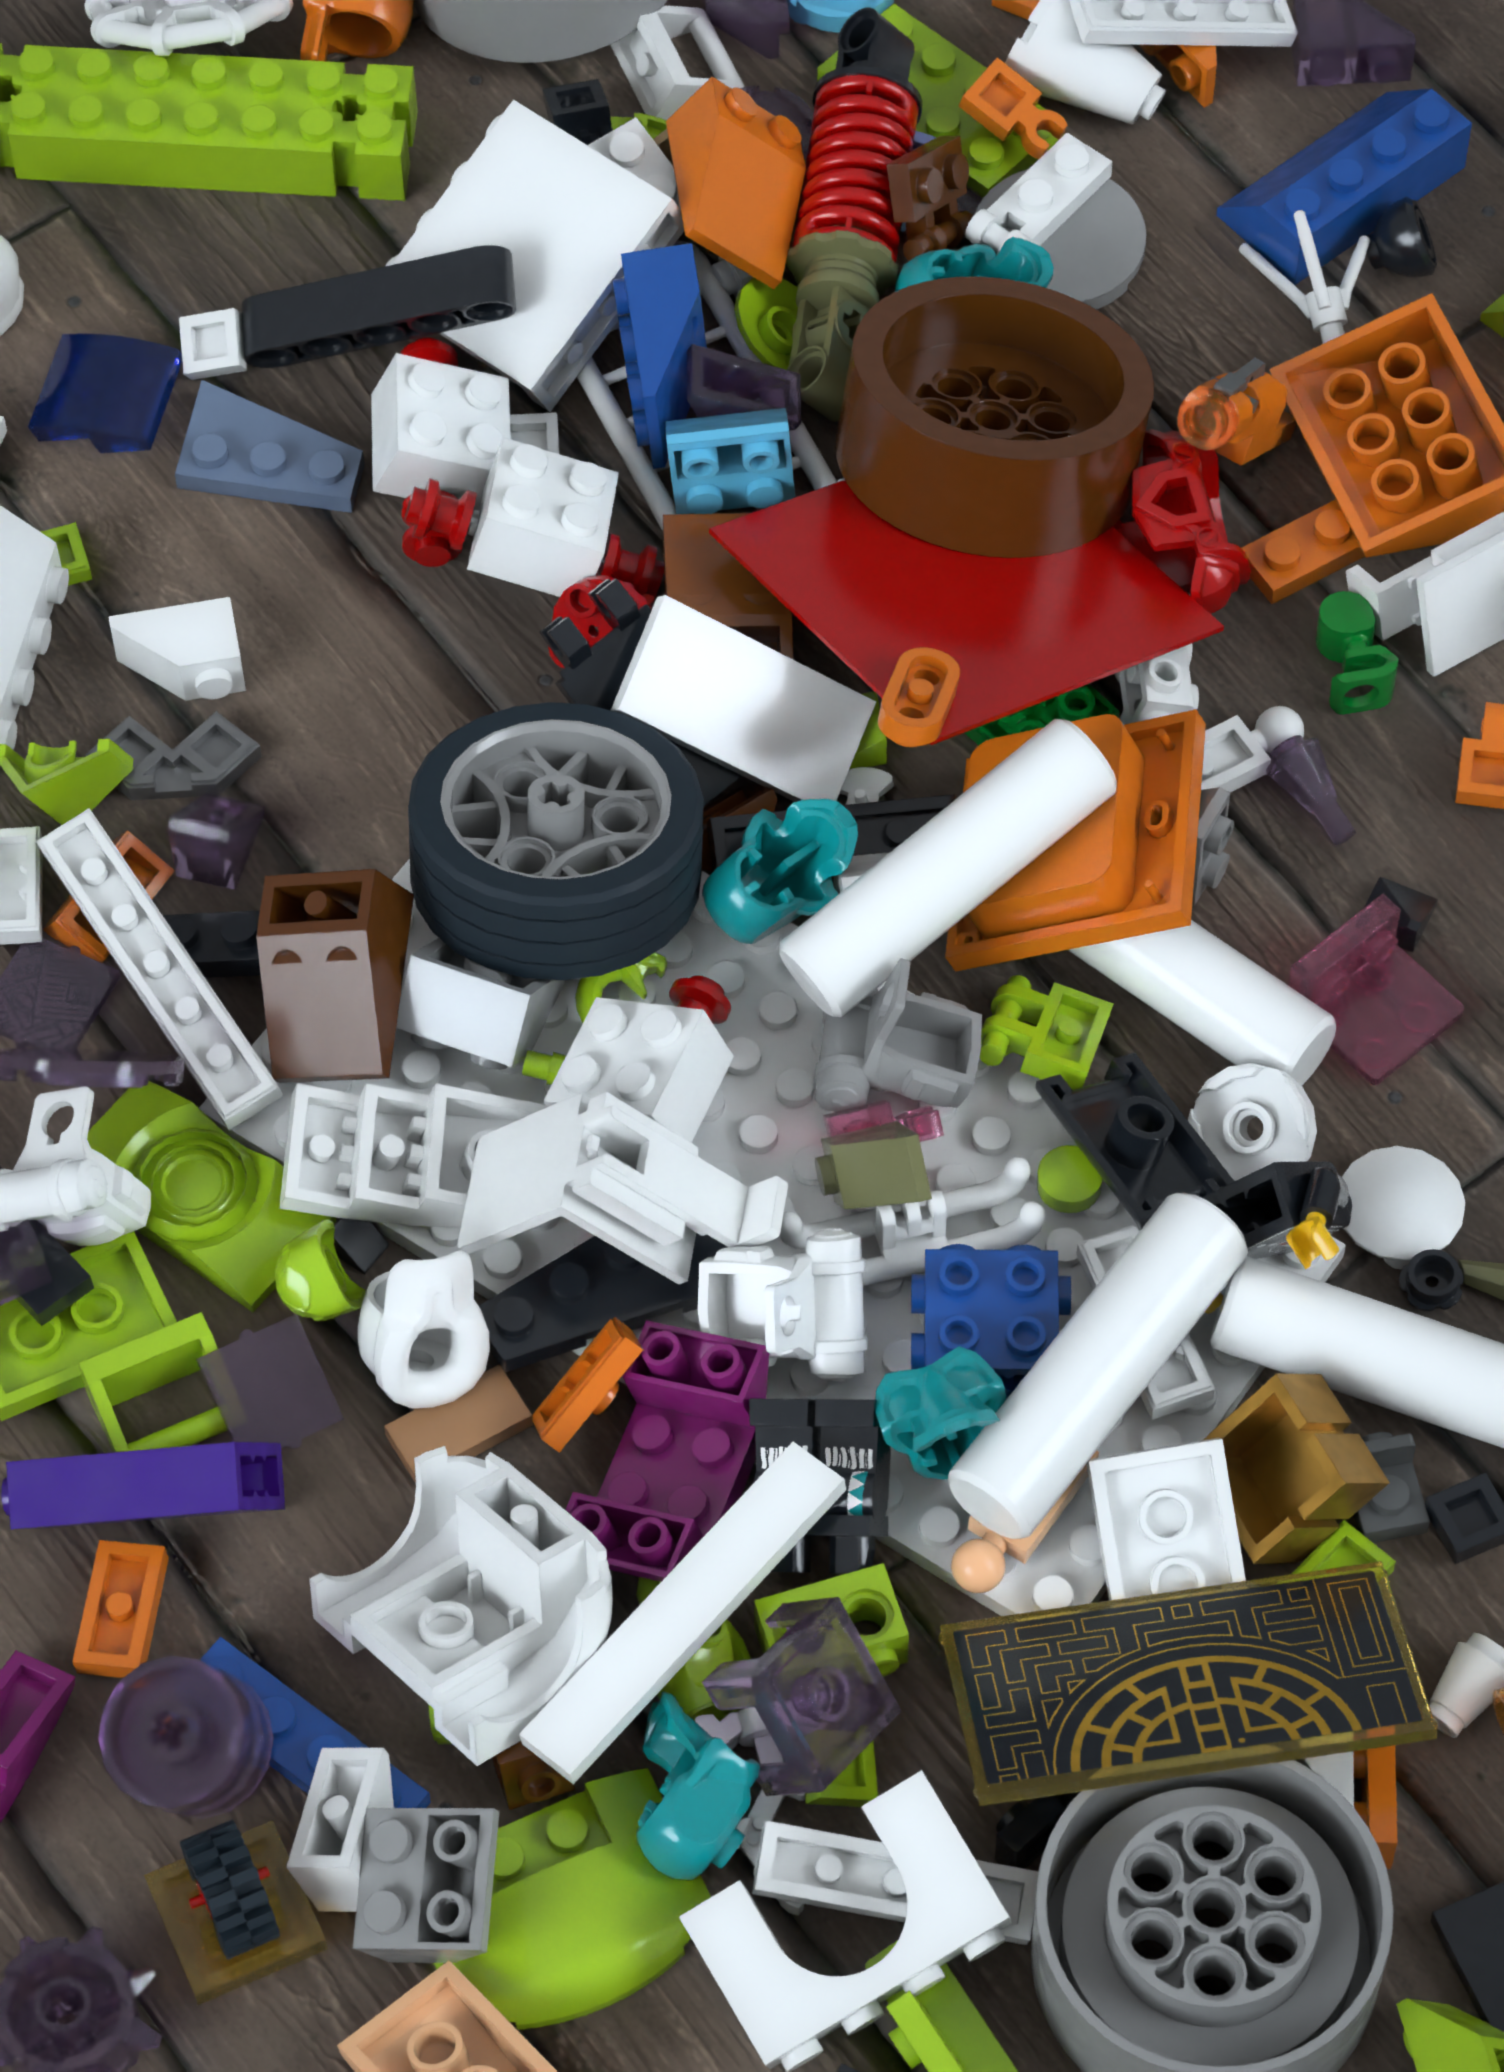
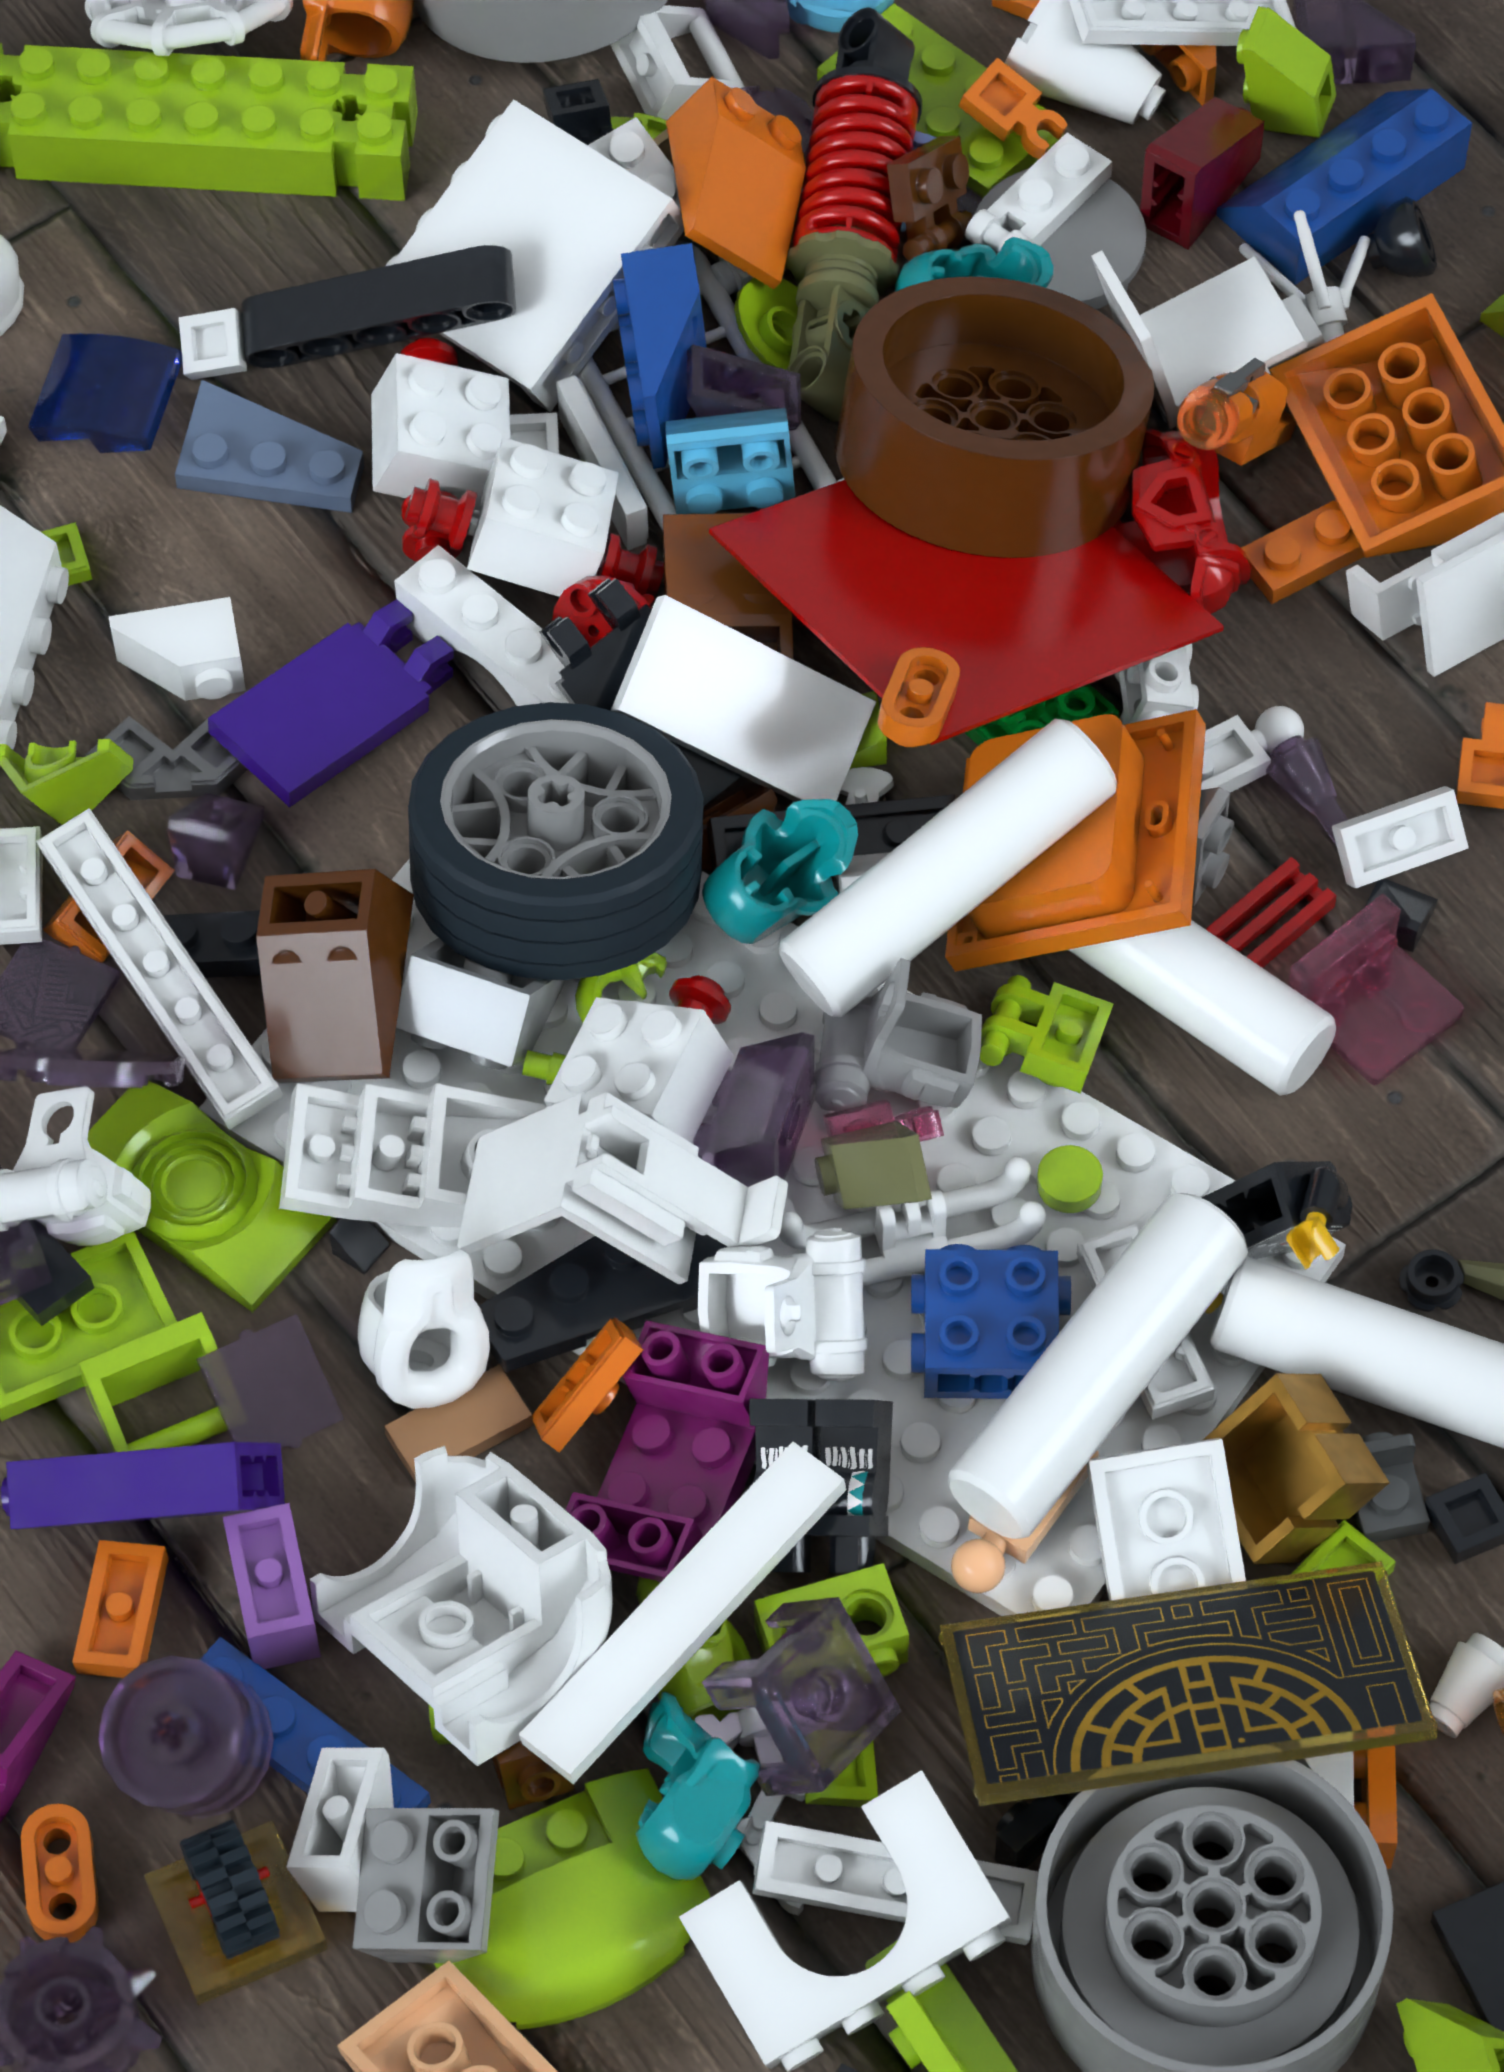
lime piece [275,1220,366,1321] -> none
teal head [875,1346,1006,1480] -> none
black piece [1035,1052,1235,1229] -> none
white plate [1188,1063,1317,1181] -> none
green leg [1316,591,1399,715] -> none
white dish [1342,1146,1466,1269] -> none
none -> orange plate [21,1804,99,1944]
none -> dark purple tile [208,599,454,808]
none -> medium lavender panel [223,1503,321,1669]
none -> white arch [394,545,569,706]
none -> white tile [557,375,649,550]
none -> clear purple slope [694,1032,815,1187]
none -> white piece [1091,250,1325,429]
none -> dark red slope [1140,97,1265,250]
none -> red tile [1206,857,1337,968]
none -> lime slope [1236,6,1336,138]
none -> white plate [1332,786,1469,888]

